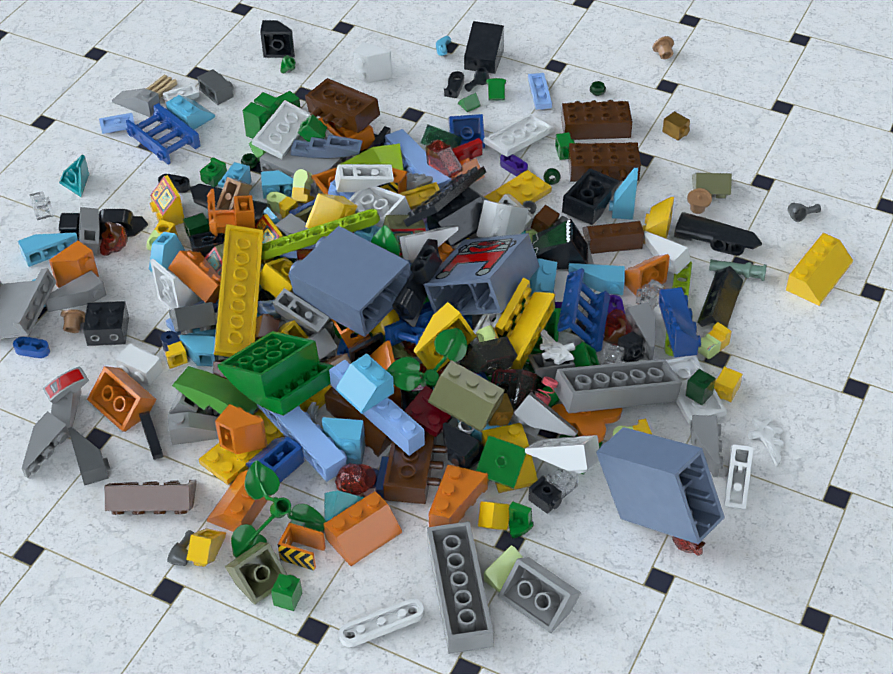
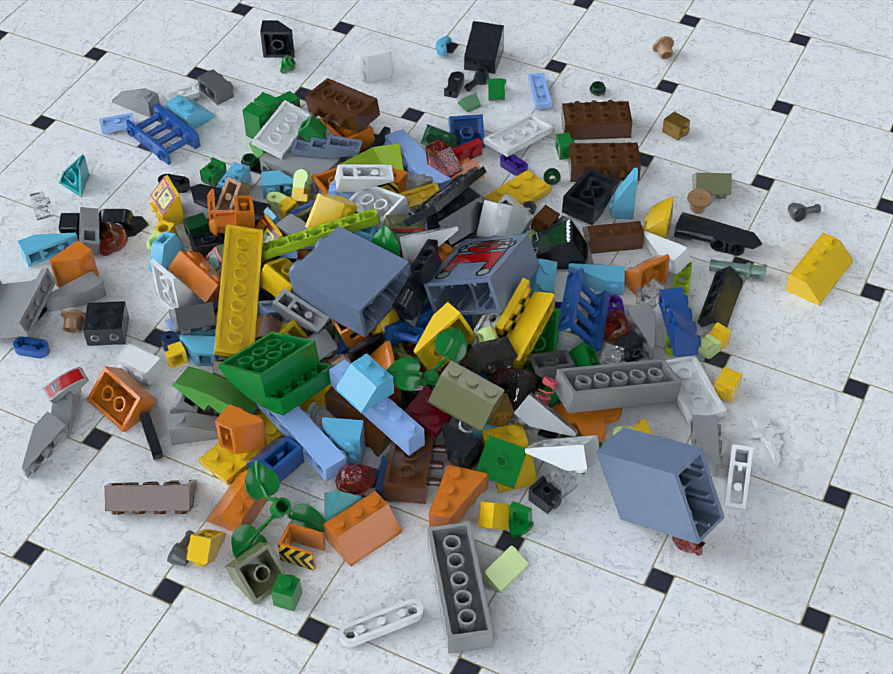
dark grey slope [68,427,110,486] -> none
tan tile [146,74,177,98] -> none
light grey slope [498,557,581,633] -> none
white piece [540,330,575,365] -> none
dark green brick [685,369,716,405] -> none

